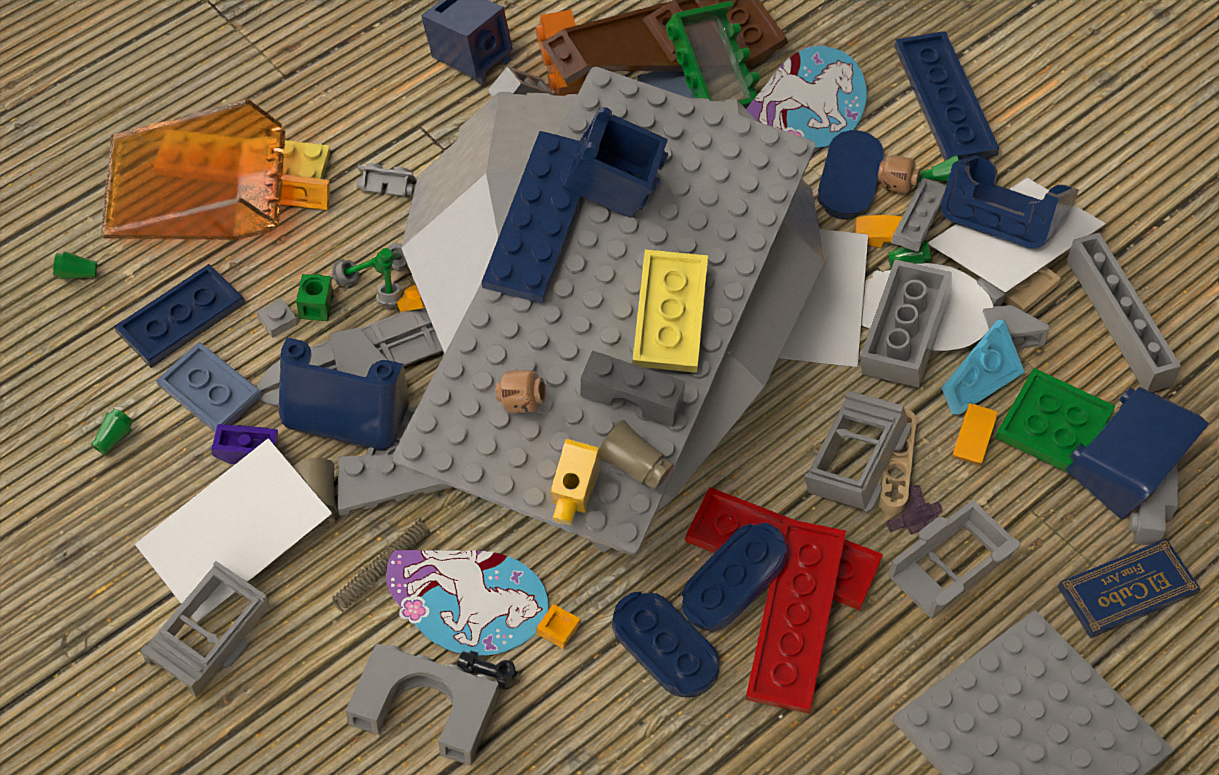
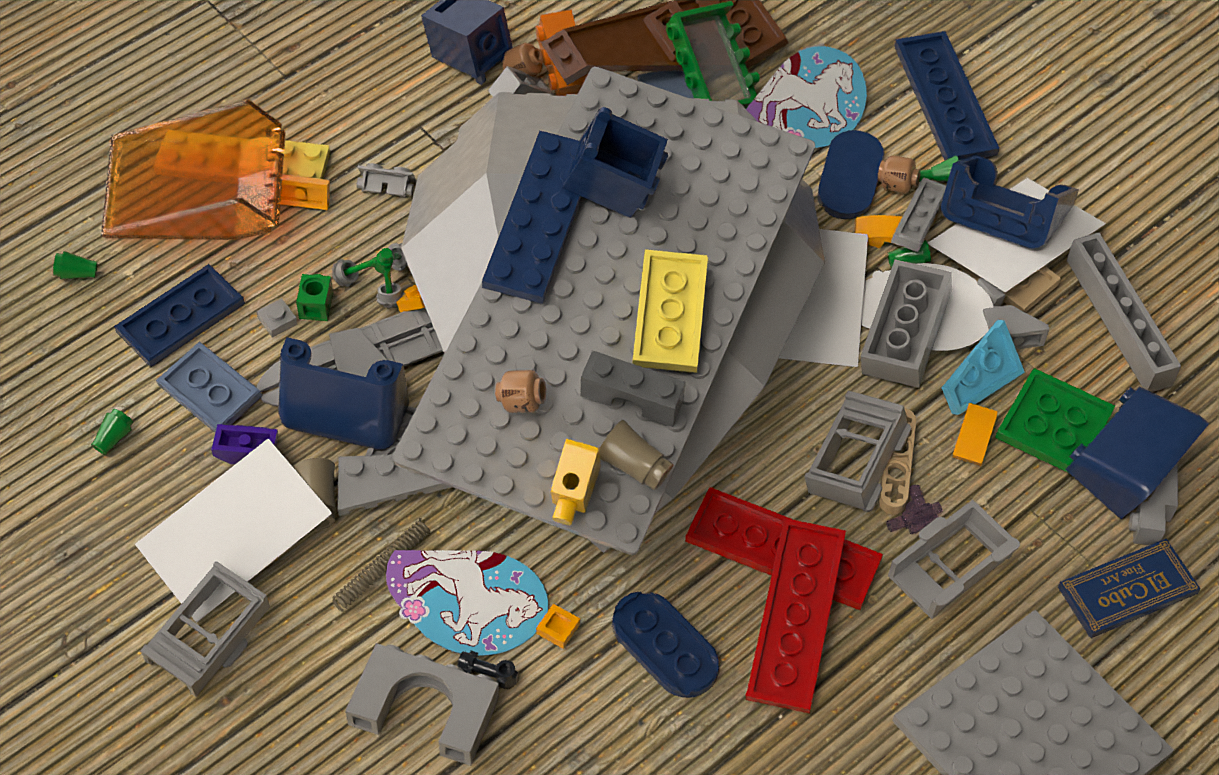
dark blue tile [681,522,789,630] -> none
none -> medium nougat head [502,43,543,77]

